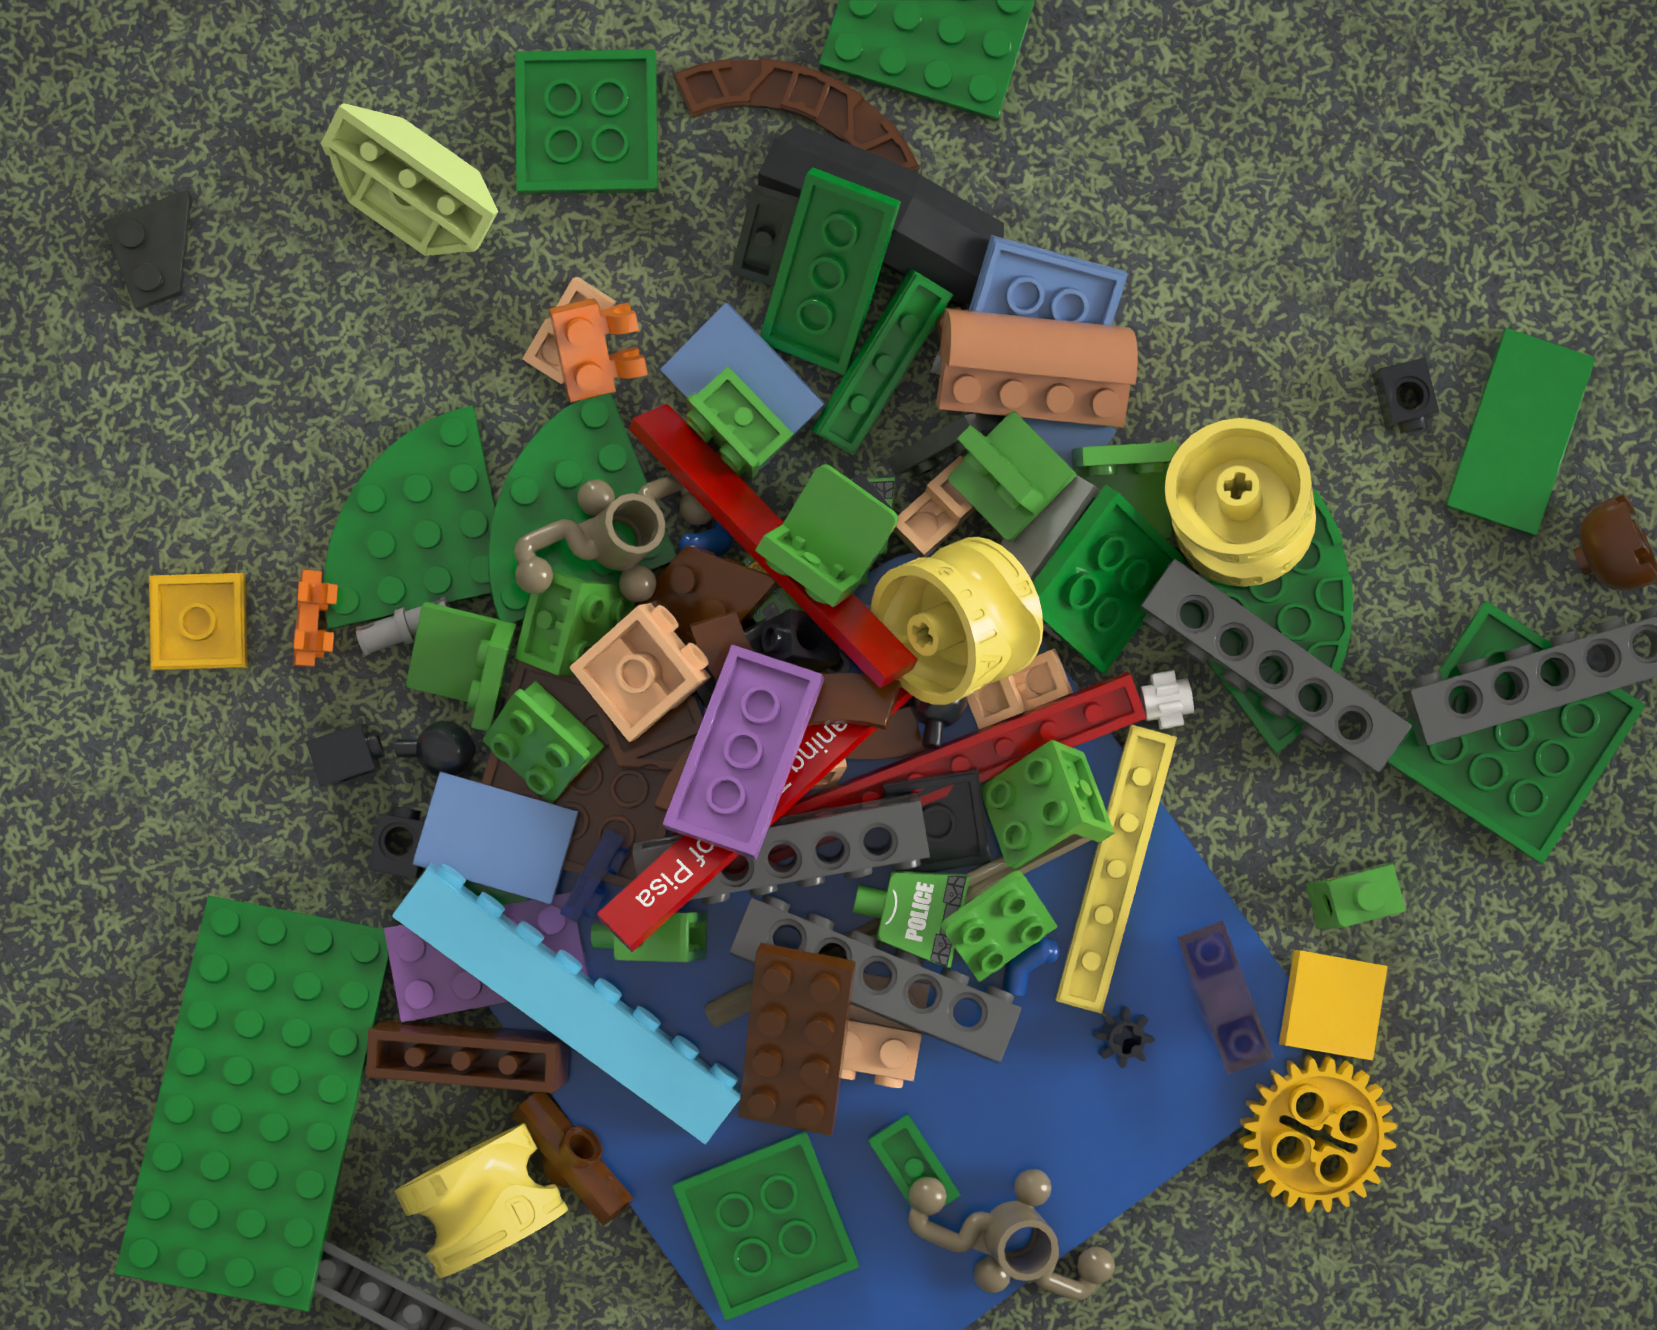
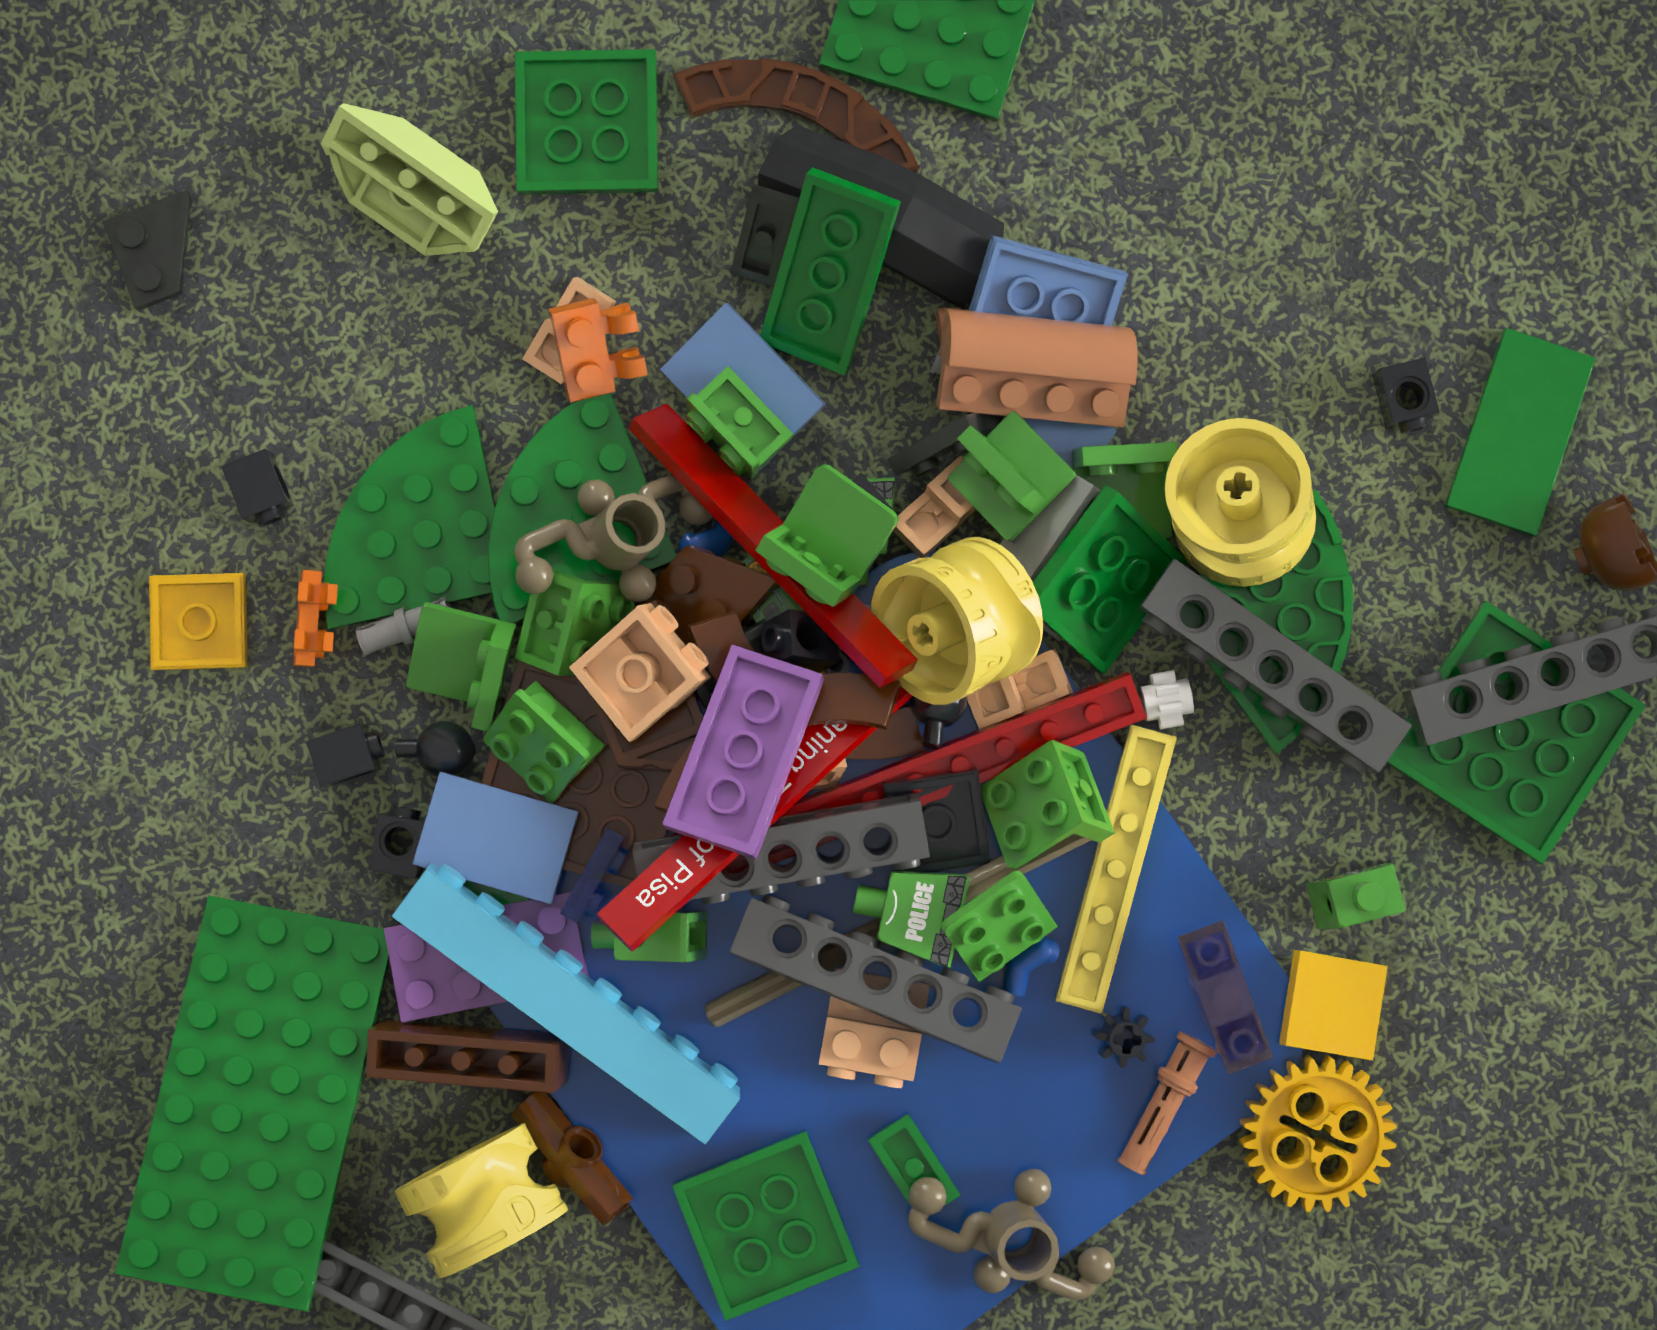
reddish brown plate [738,943,856,1136] -> none
green tile [811,268,953,456] -> none
none -> black brick [221,449,294,527]
none -> nougat pin [1117,1031,1217,1175]

